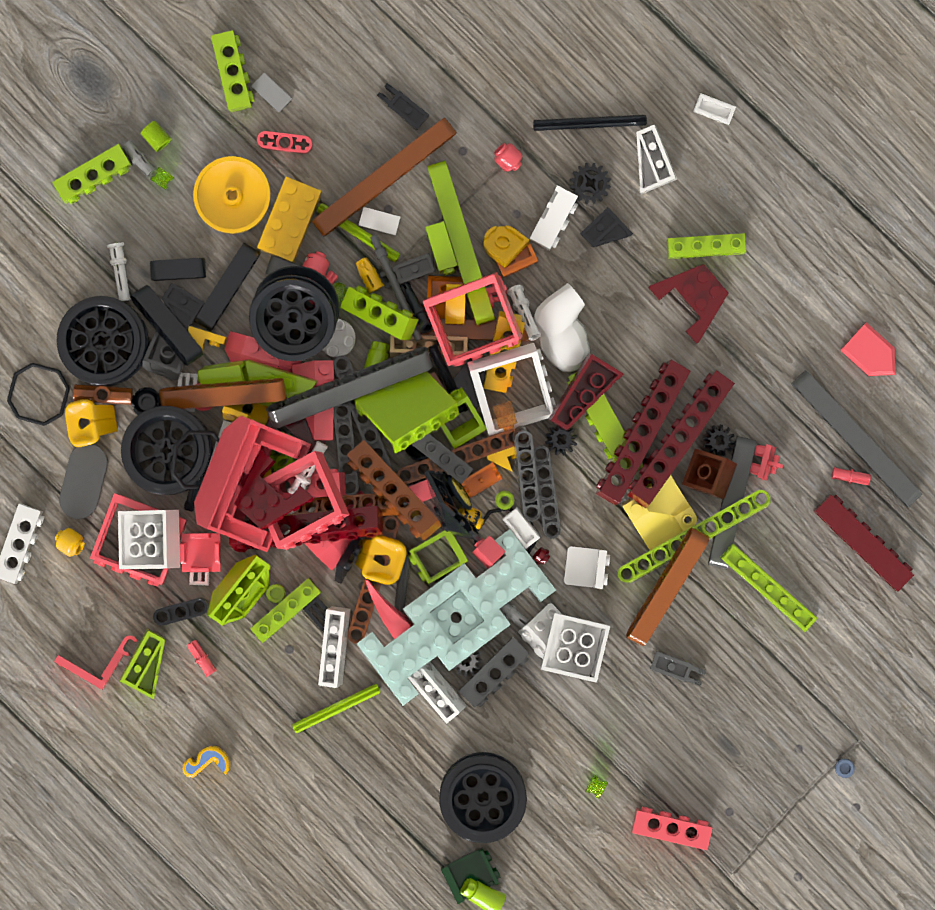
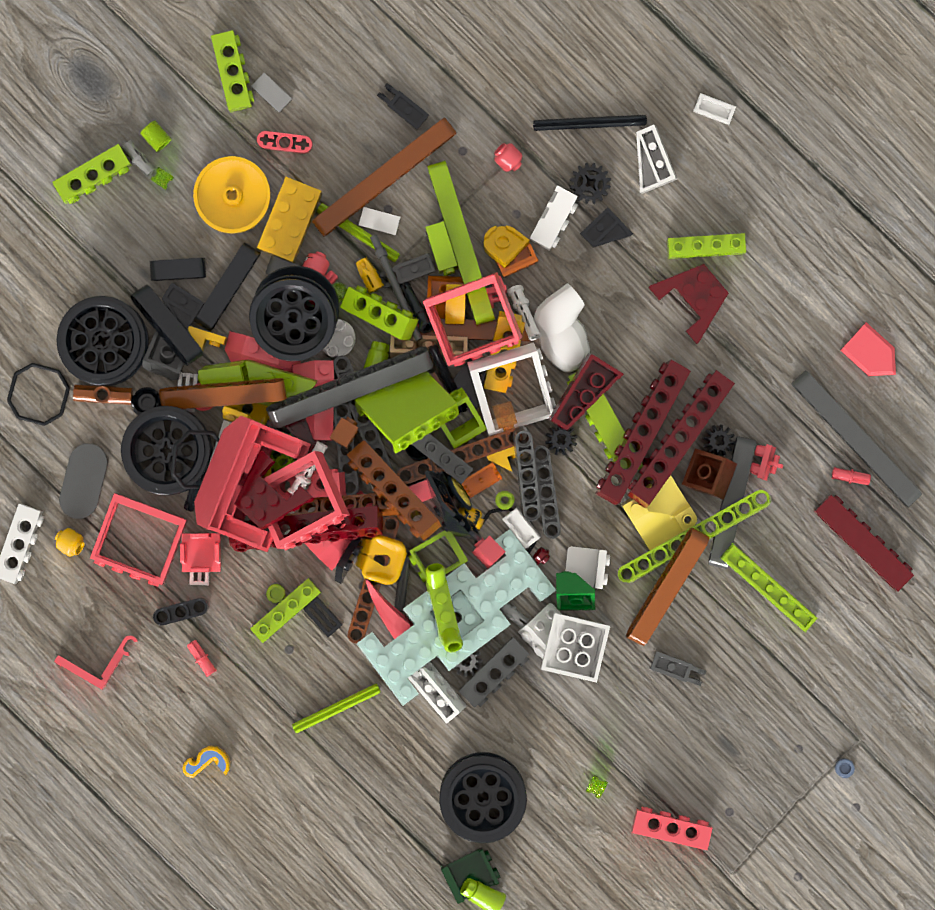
yellow piece [65,399,118,447] -> none
white pin [107,242,131,301] -> none
white slope [118,510,180,569] -> none
lime wedge [119,628,165,699] -> none
lime wedge [207,554,270,626] -> none
white brick [318,606,350,688] -> none
none -> dark orange brick [330,417,359,449]
none -> lime plate [425,563,463,653]
none -> green slope [556,571,596,611]

